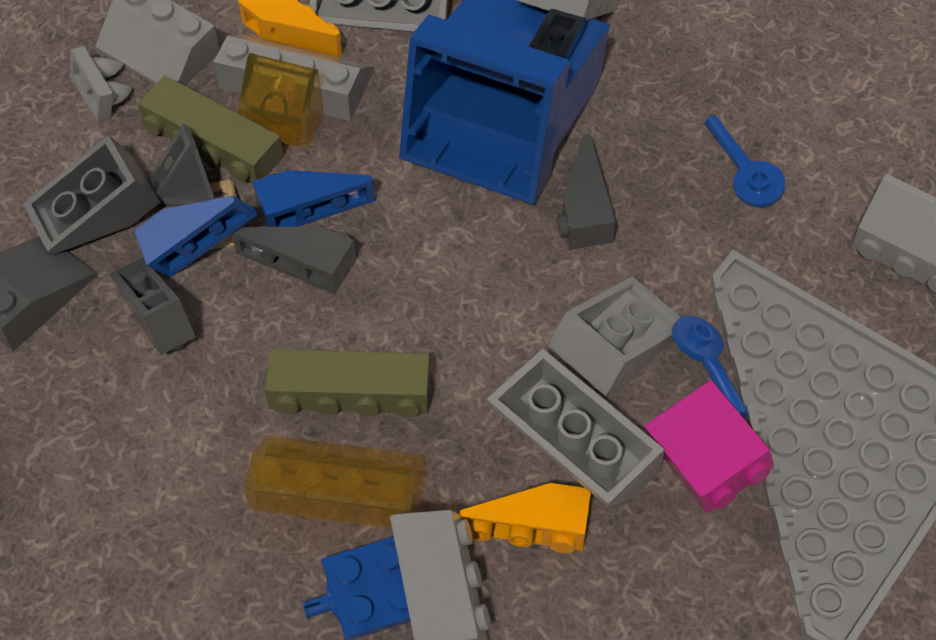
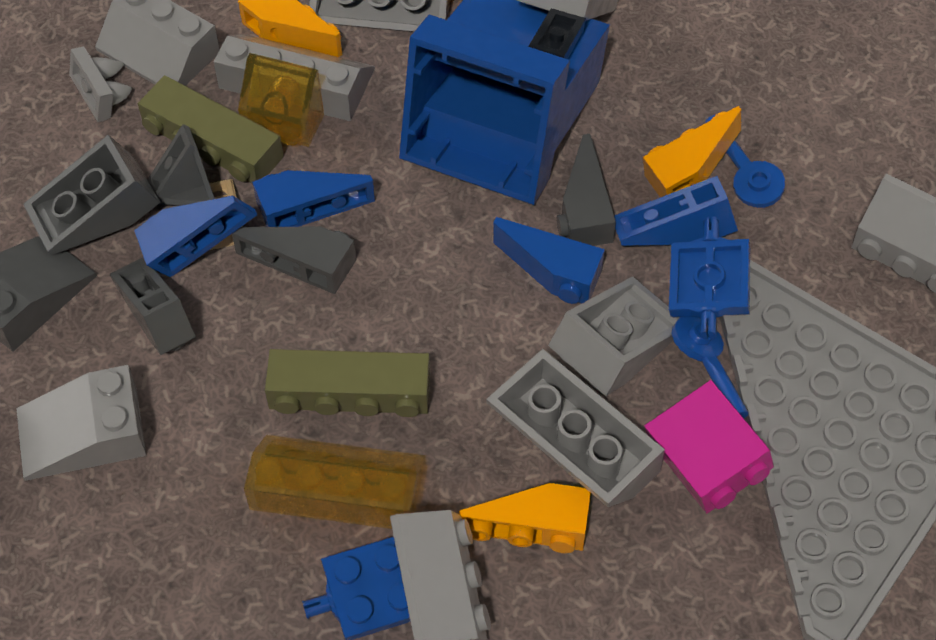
none -> light grey slope [16,365,146,481]
none -> blue slope [493,217,605,304]
none -> blue slope [614,176,738,246]
none -> light orange slope [643,106,741,197]
none -> blue plate [669,217,751,339]

